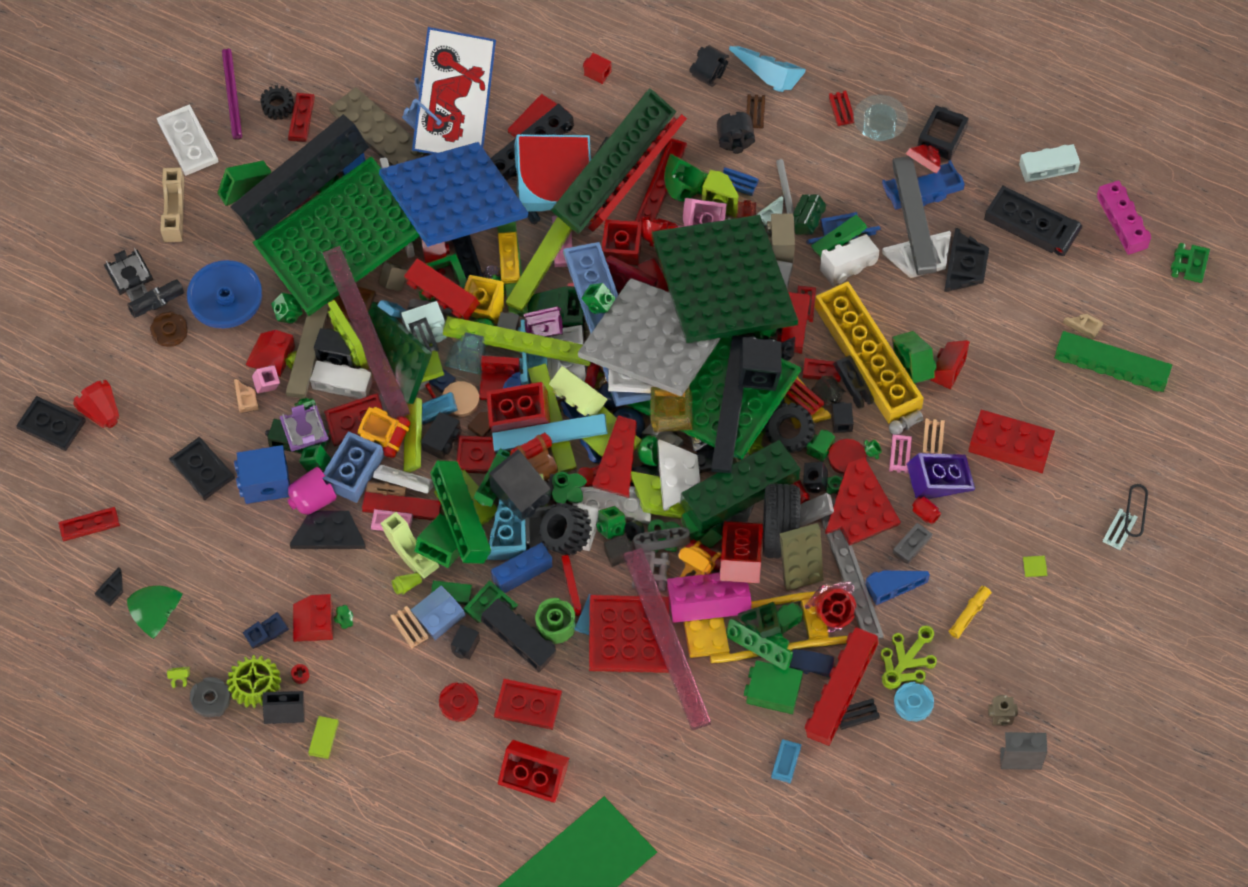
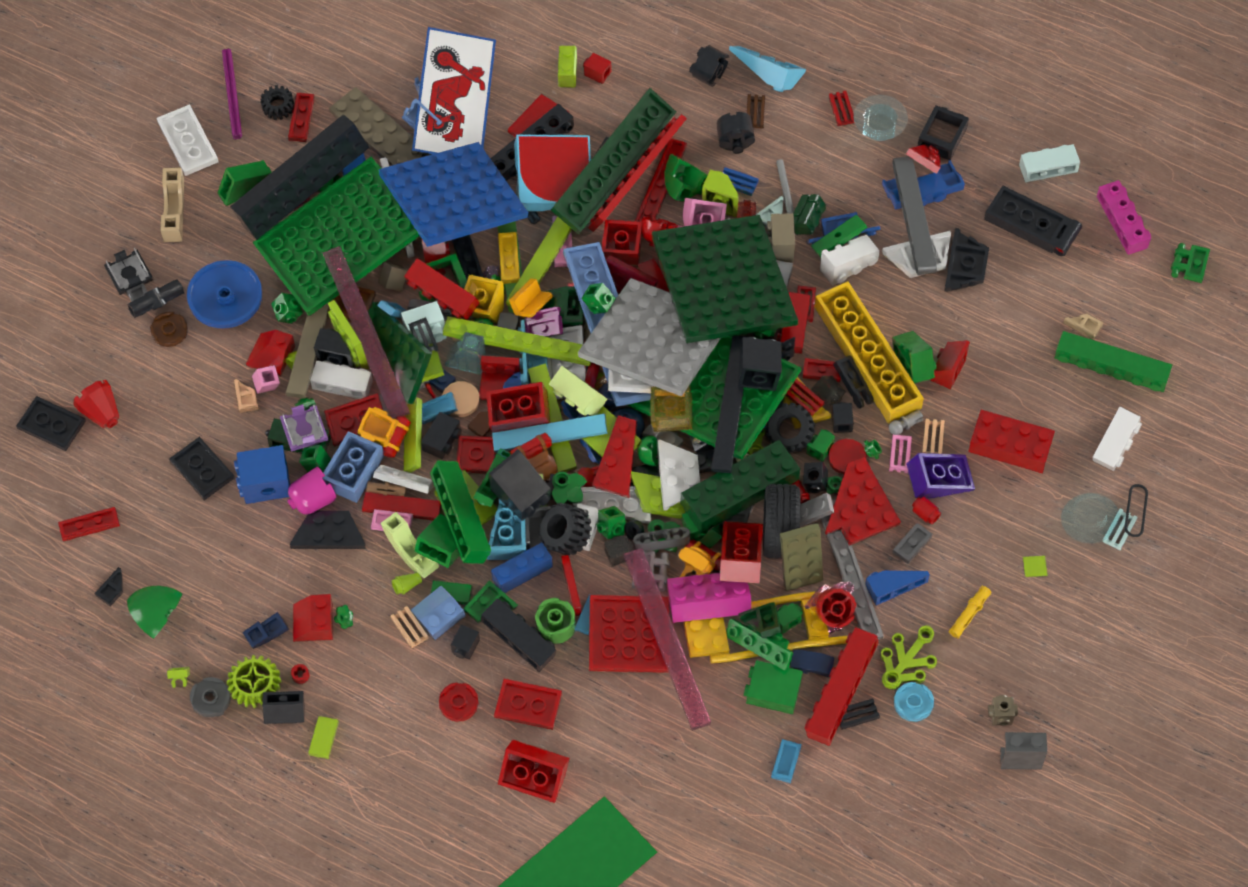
none -> light orange panel [509,278,553,318]
none -> lime brick [558,46,577,88]
none -> clear light blue hose [1061,493,1120,543]
none -> white wedge [1093,407,1142,471]

